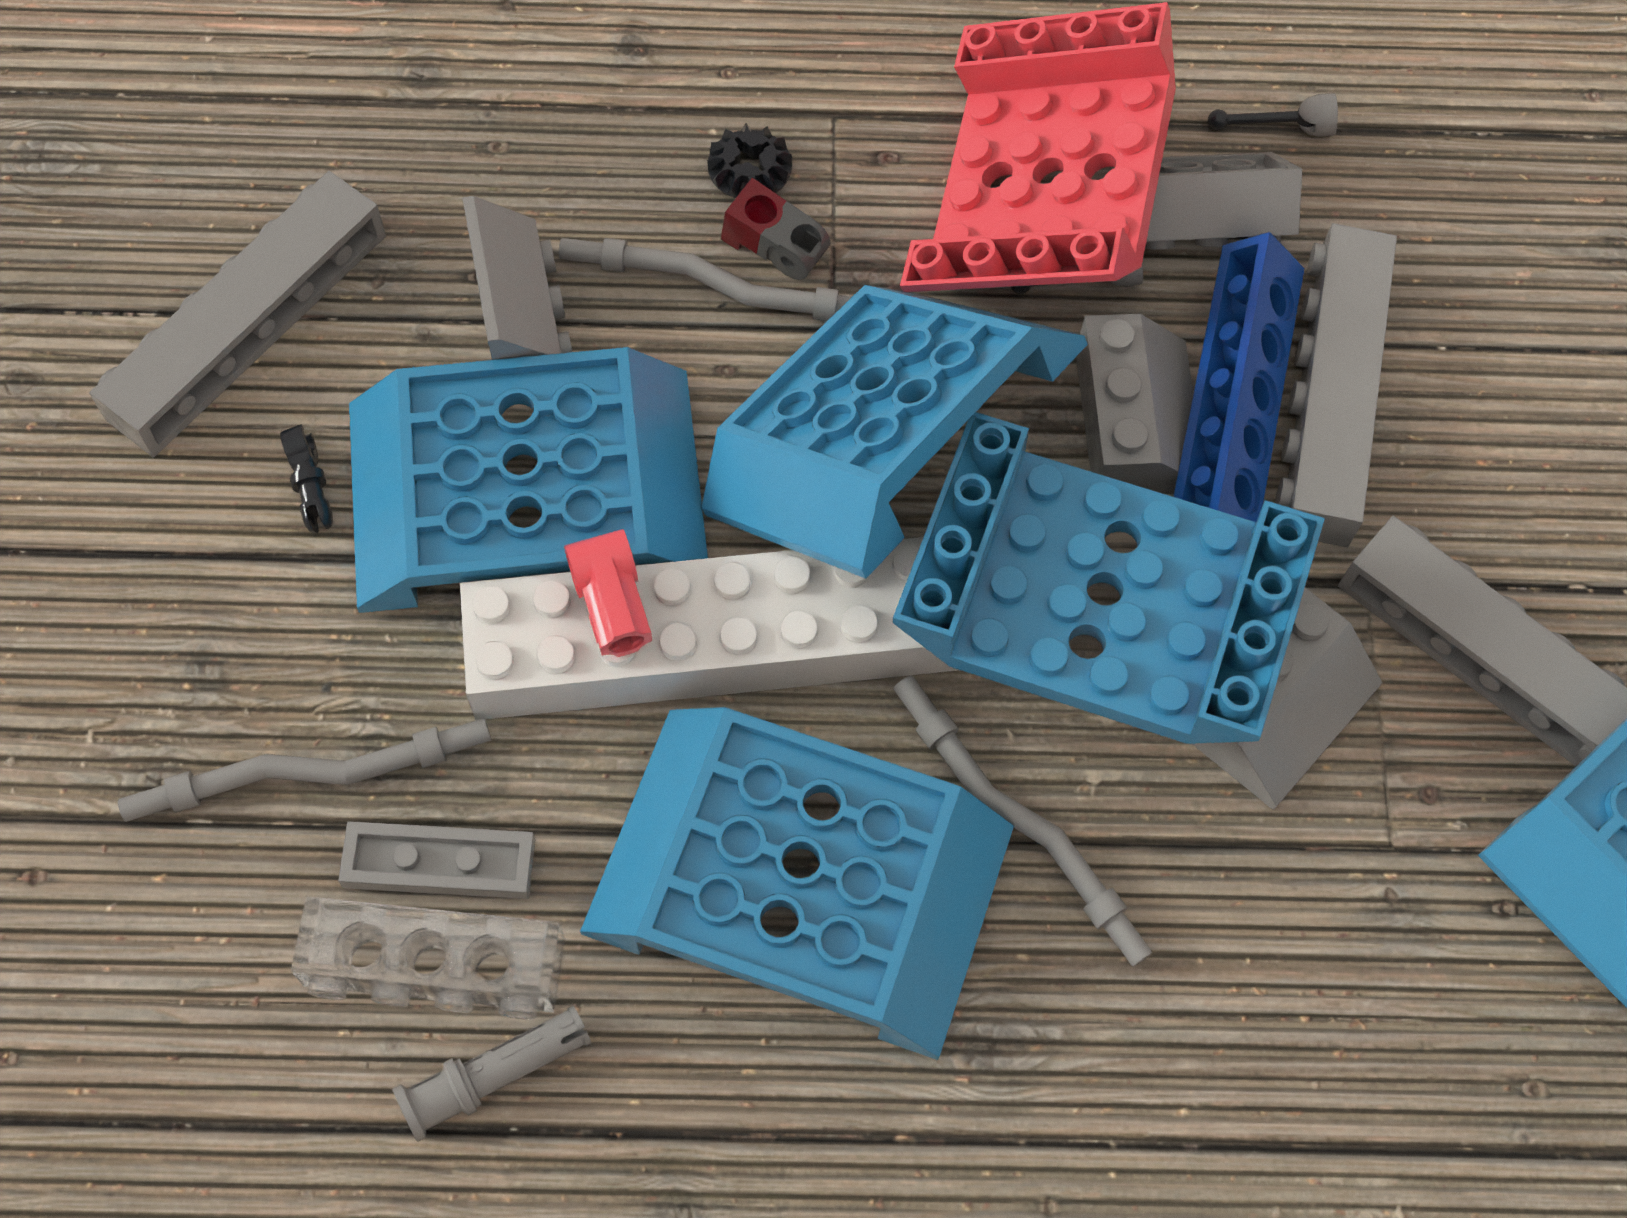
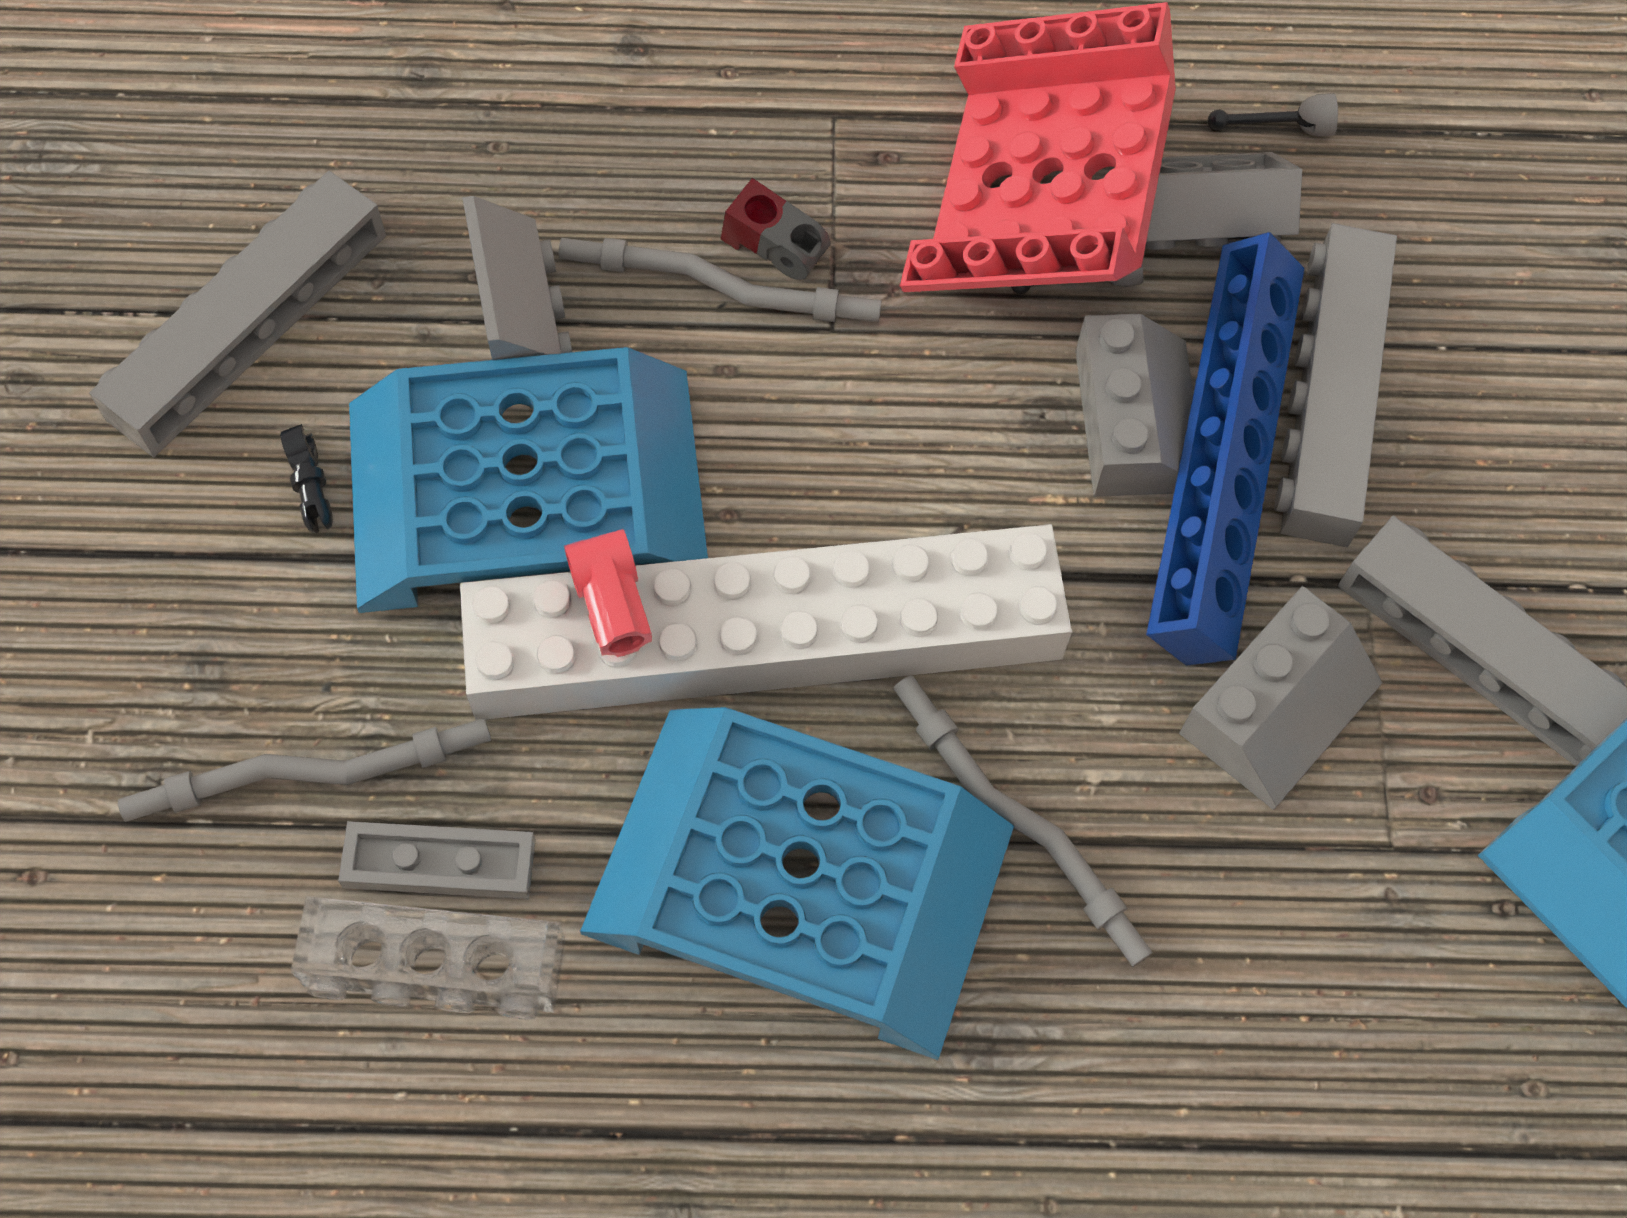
light grey pin [392,1006,591,1142] -> none
dark azure slope [701,285,1088,579] -> none
black gear [707,123,792,198] -> none
dark azure slope [893,412,1325,744] -> none

